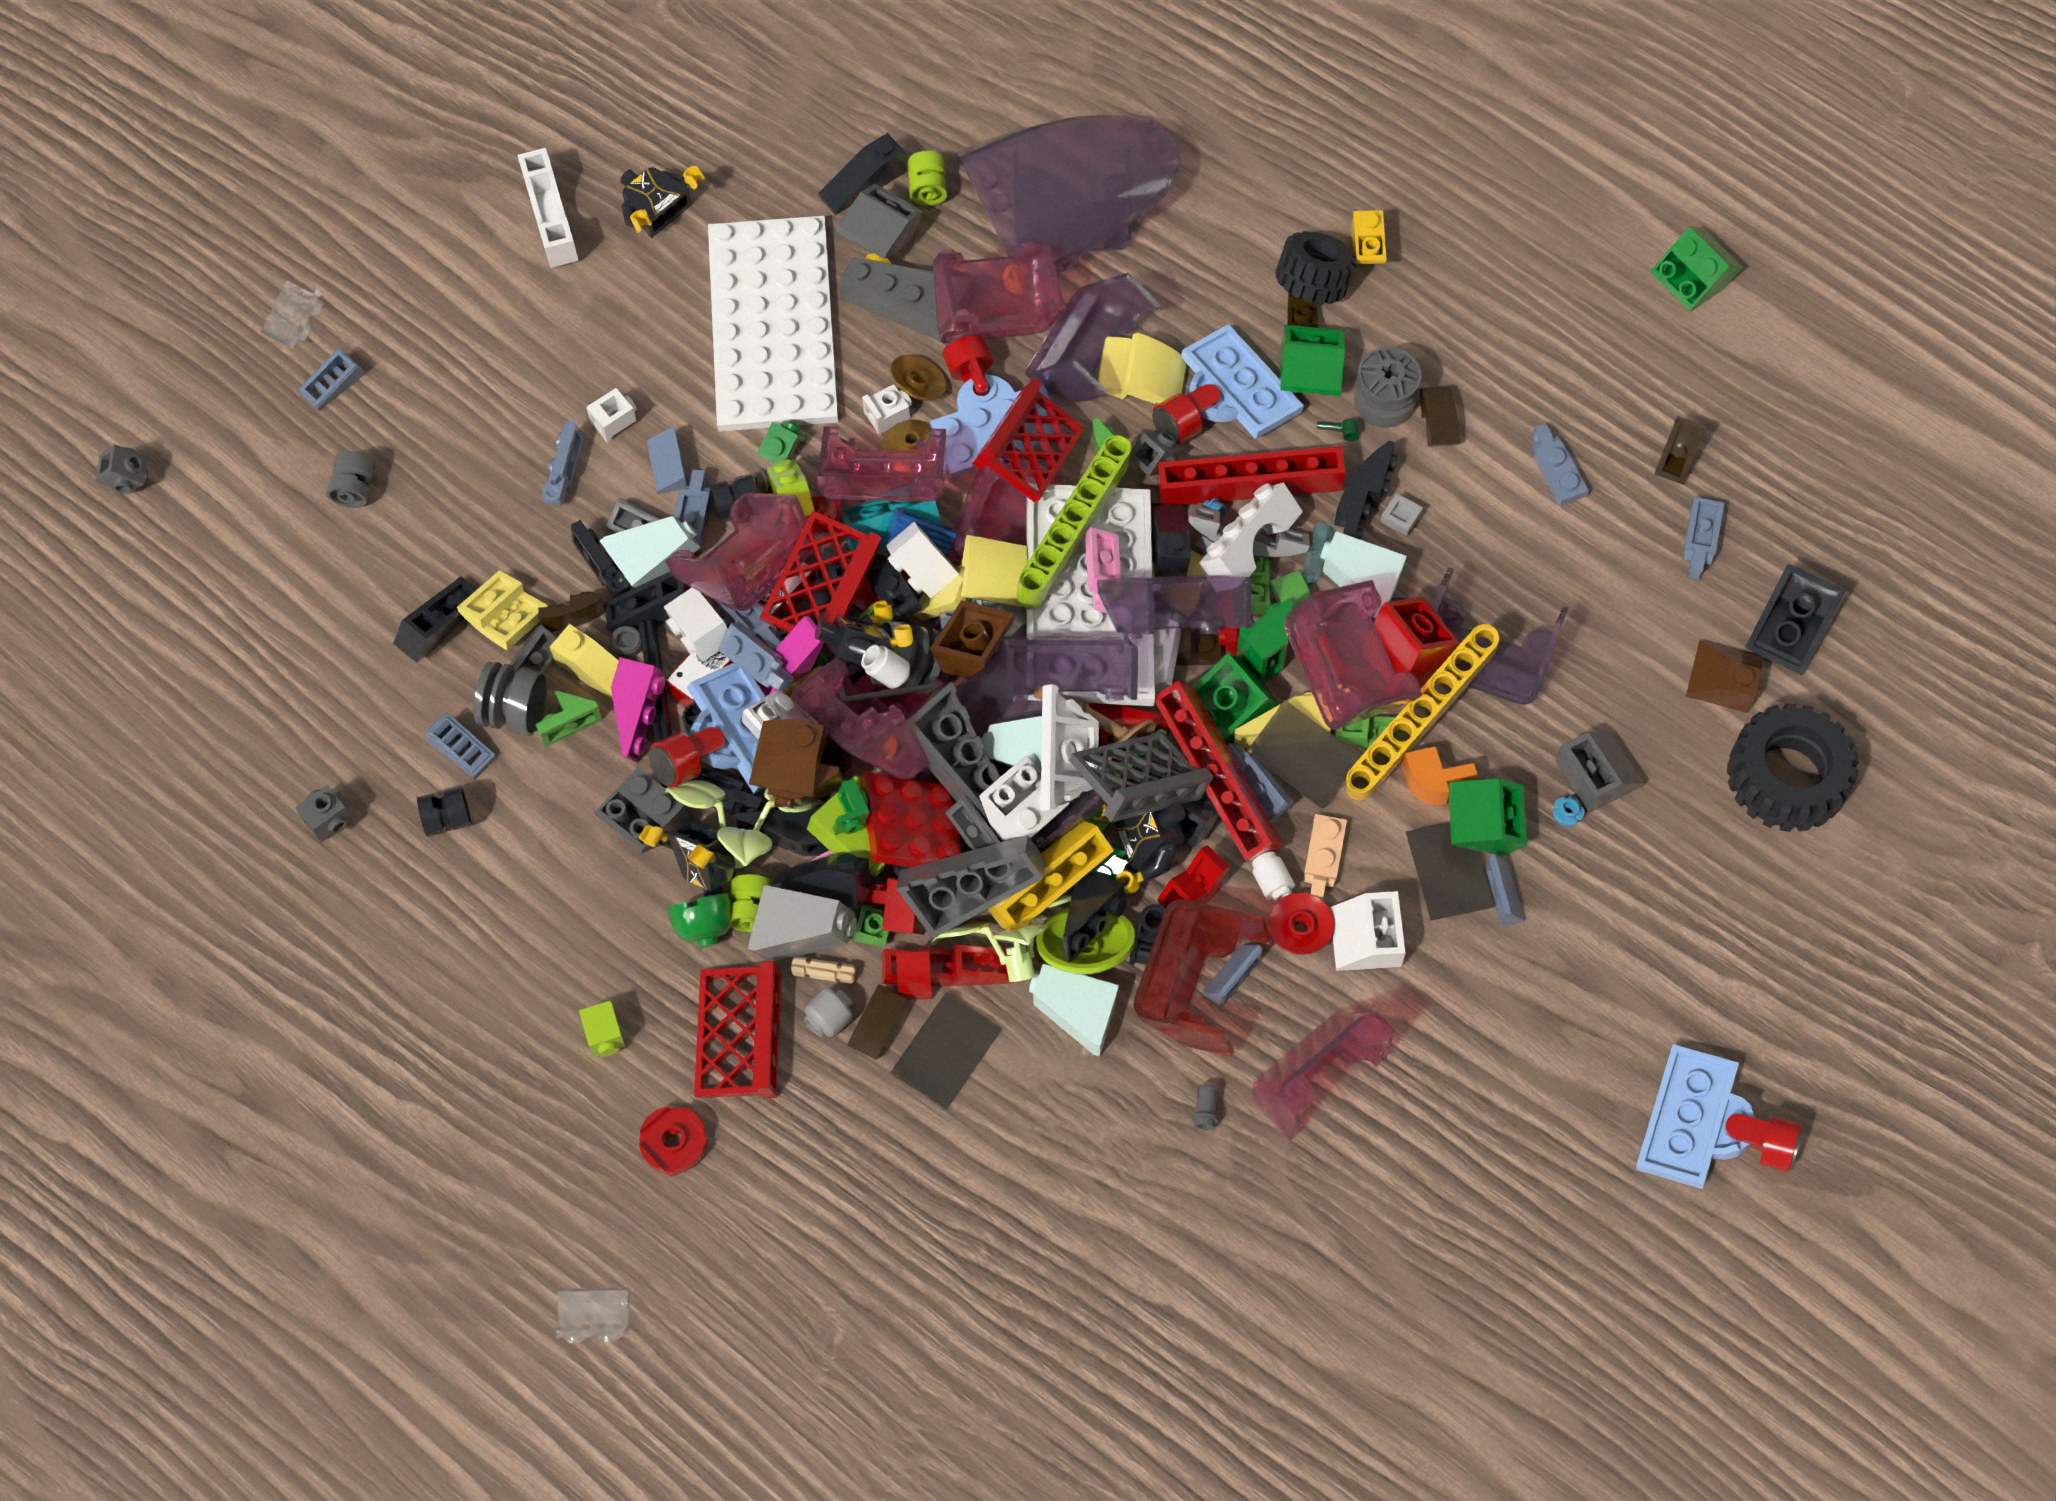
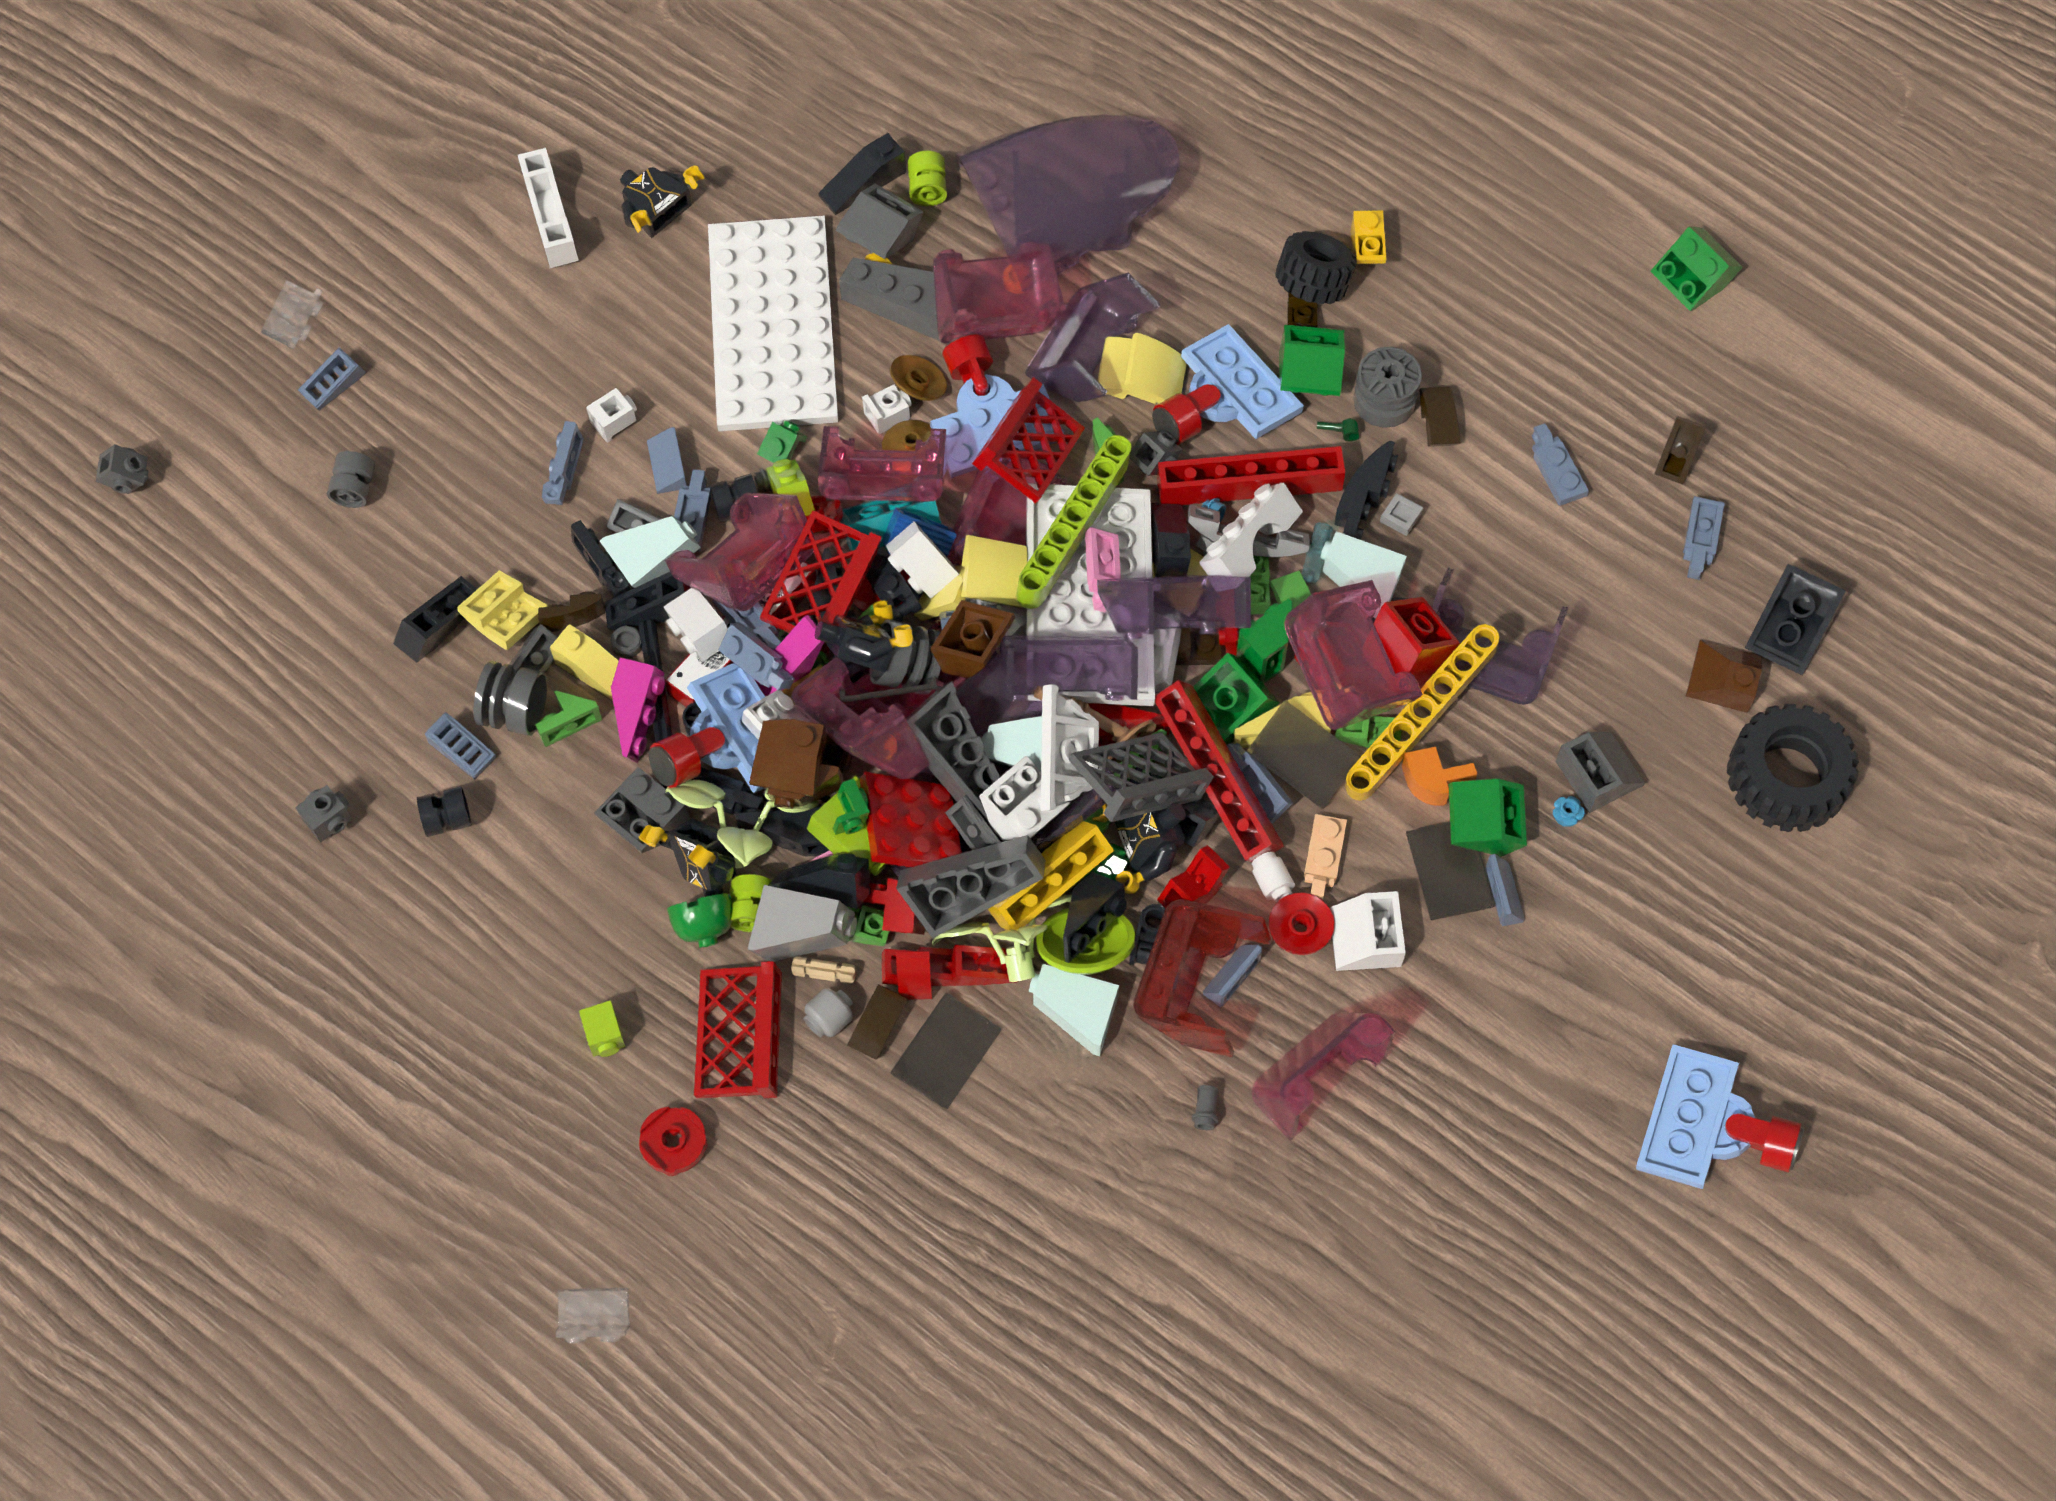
white brick [861,645,910,689] -> none

